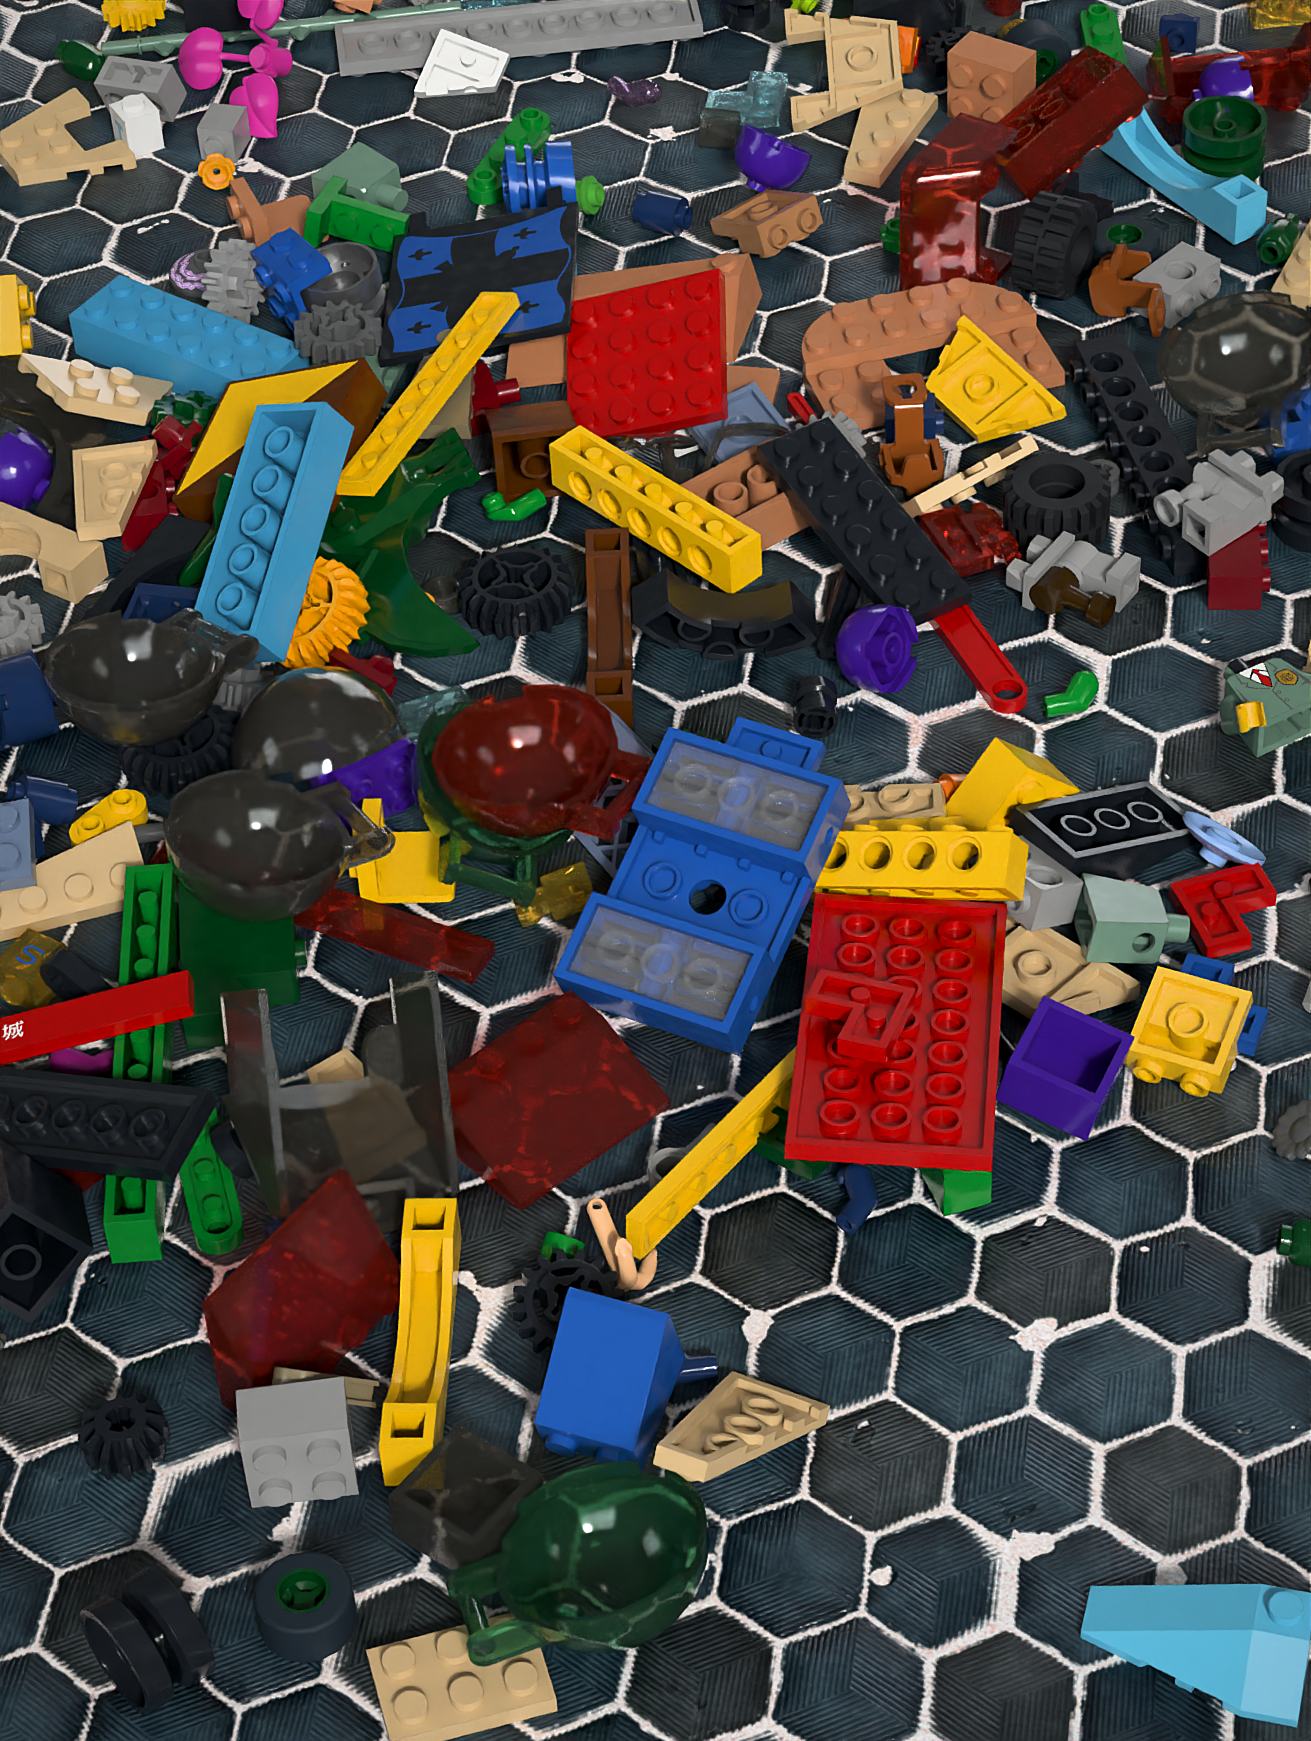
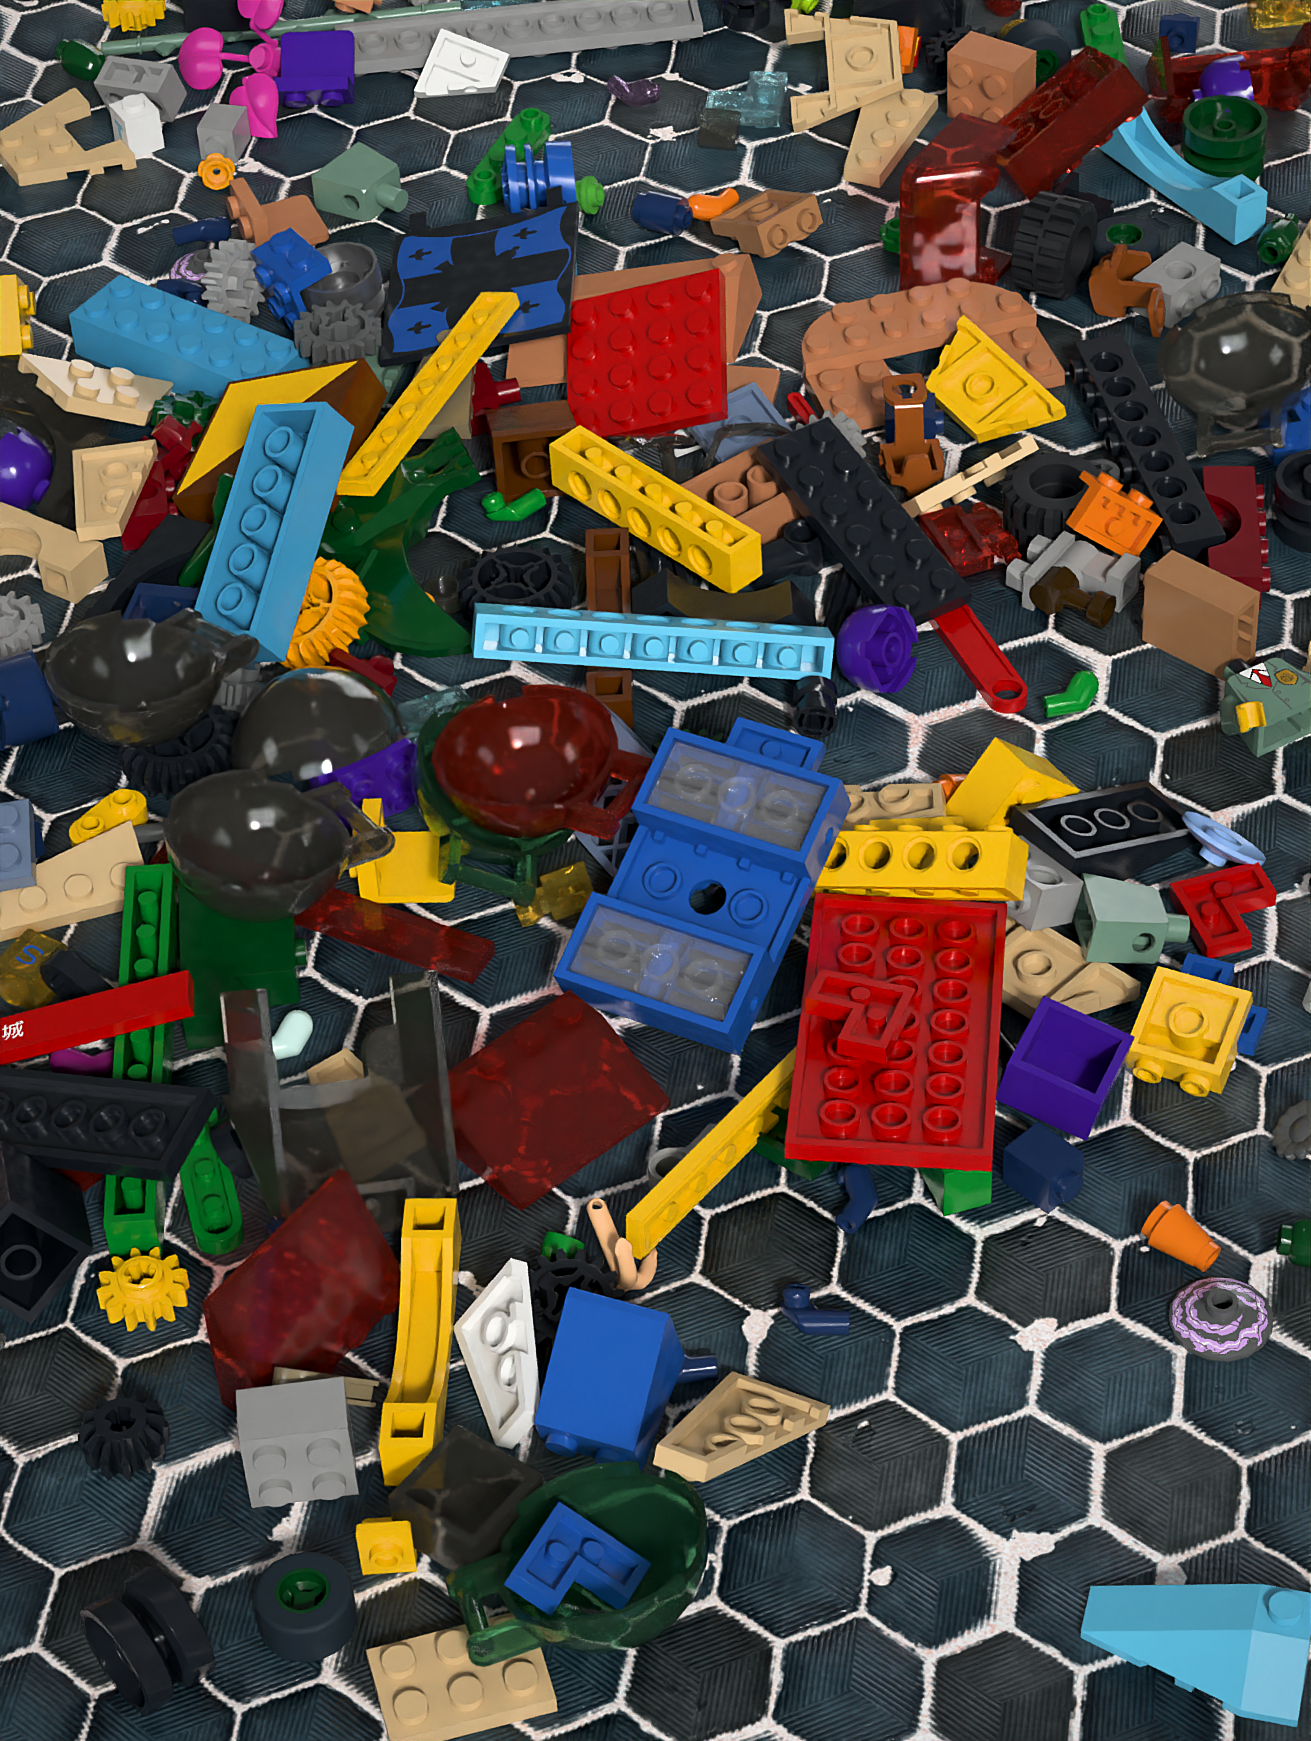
dark blue brick [6,773,78,826] -> none
green bracket [303,175,410,253] -> none
dark purple cylinder [734,124,813,192] -> none
light grey hips [1154,449,1284,556] -> none
none -> yellow gear [96,1247,190,1332]
none -> dark blue arm [157,278,207,307]
none -> dark blue arm [173,216,231,246]
none -> light aqua arm [251,1010,313,1065]
none -> dark purple bracket [274,30,355,108]
none -> yellow bracket [355,1516,417,1575]
none -> white wing [453,1258,540,1449]
none -> medium azure brick [471,603,835,680]
none -> blue plate [504,1501,652,1616]
none -> orange arm [687,187,739,222]
none -> black piece [749,519,825,590]
none -> dark blue arm [780,1283,850,1336]
none -> dark blue brick [1003,1121,1084,1214]
none -> orange bracket [1066,470,1163,557]
none -> medium nougat brick [1141,550,1260,681]
none -> orange cone [1141,1200,1221,1272]
none -> dish [1168,1277,1273,1362]

